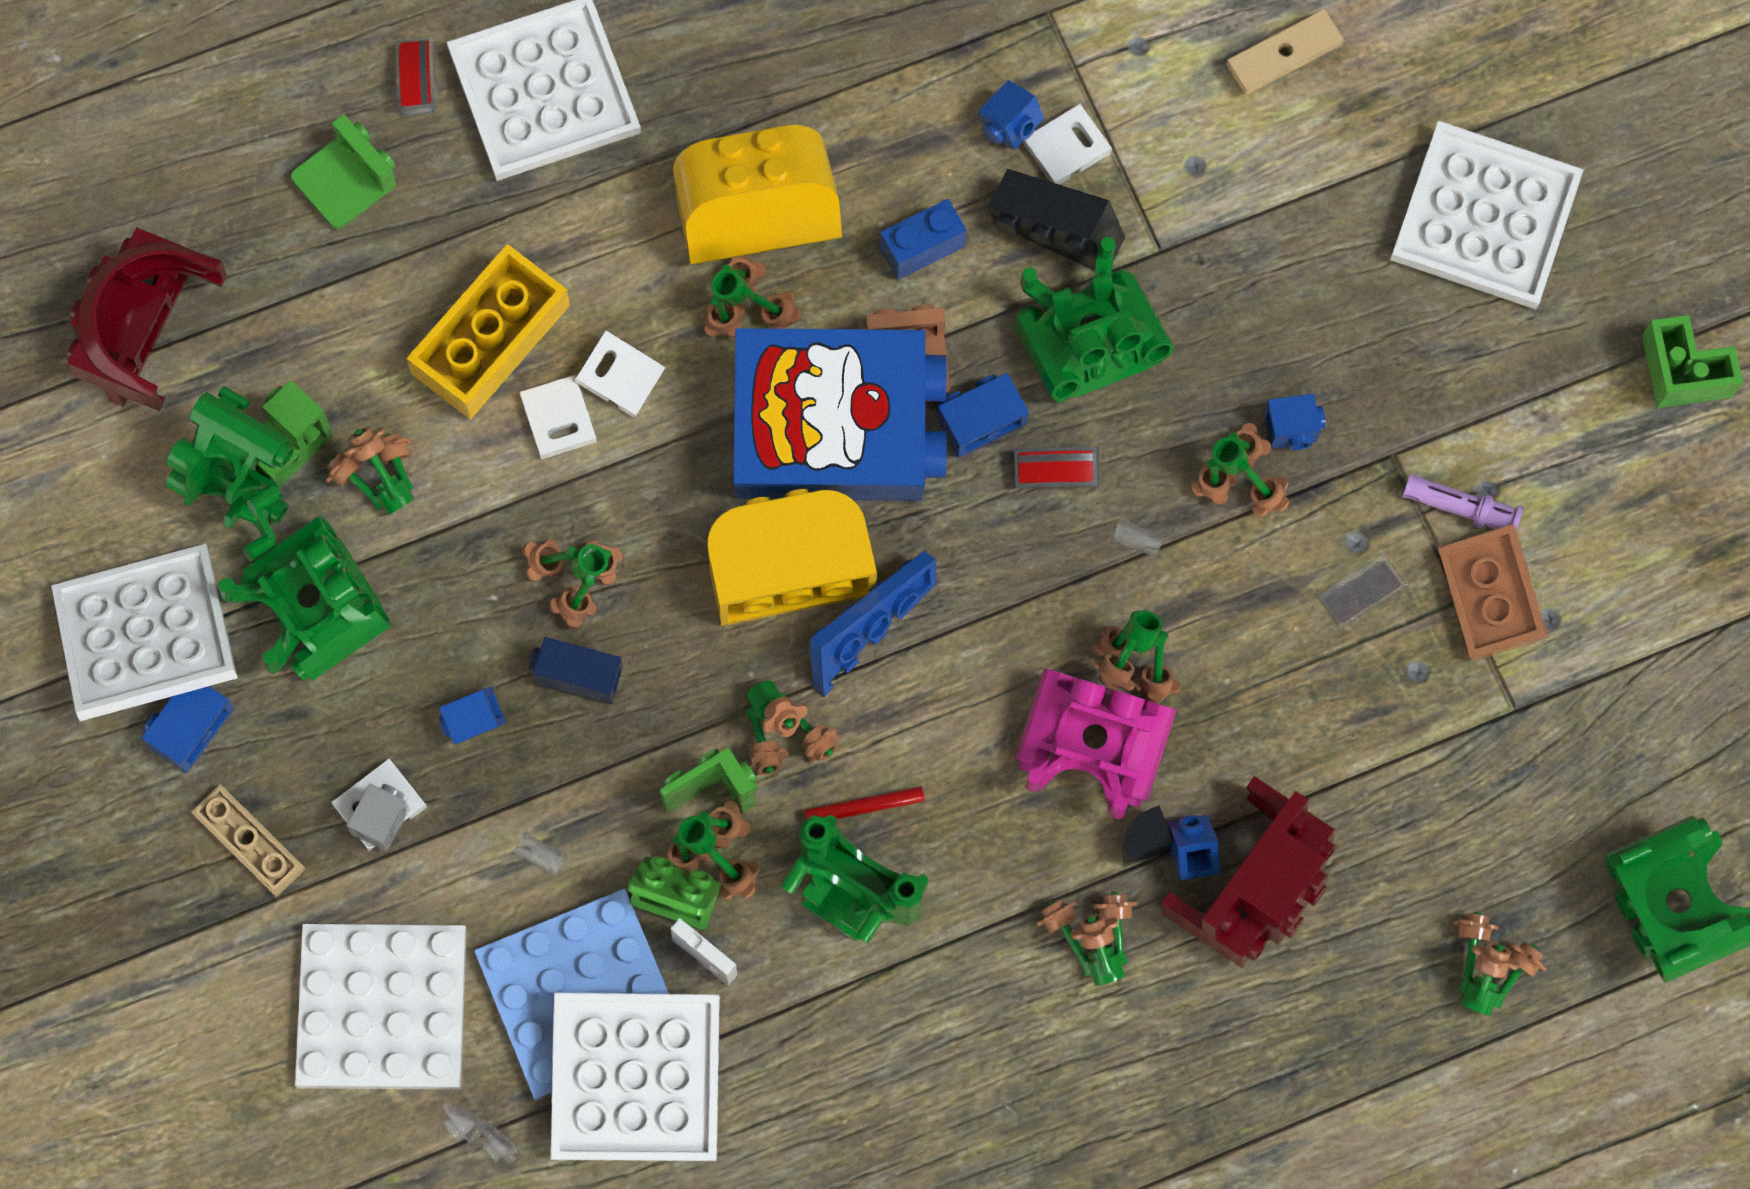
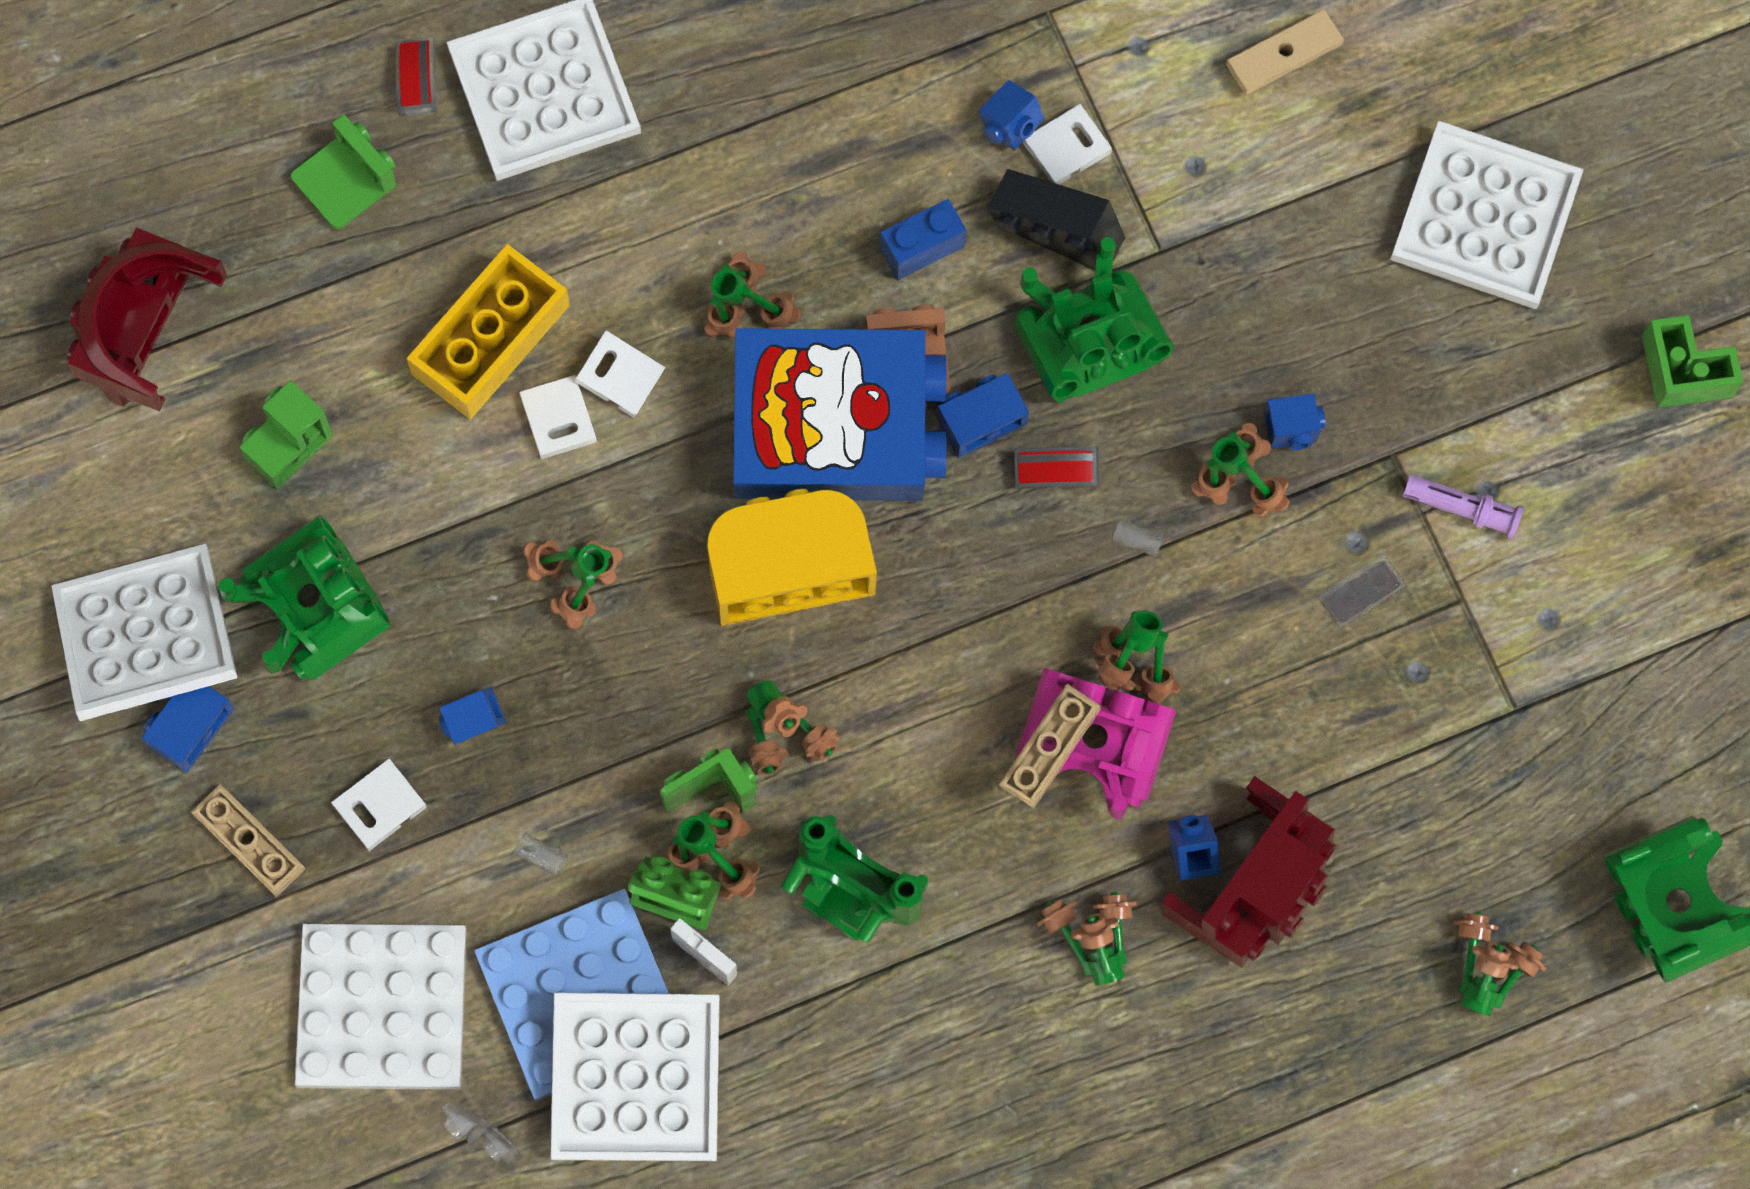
green piece [166,386,294,561] -> none
plant [325,427,415,516] -> none
light grey brick [347,783,410,852] -> none
dark blue brick [529,637,623,704] -> none
yellow brick [673,125,842,265] -> none
red bar [804,786,925,820] -> none
blue wing [809,551,936,697] -> none
black brick [1122,805,1173,866] -> none
nougat plate [1438,524,1549,661] -> none
none -> tan tile [999,684,1102,809]

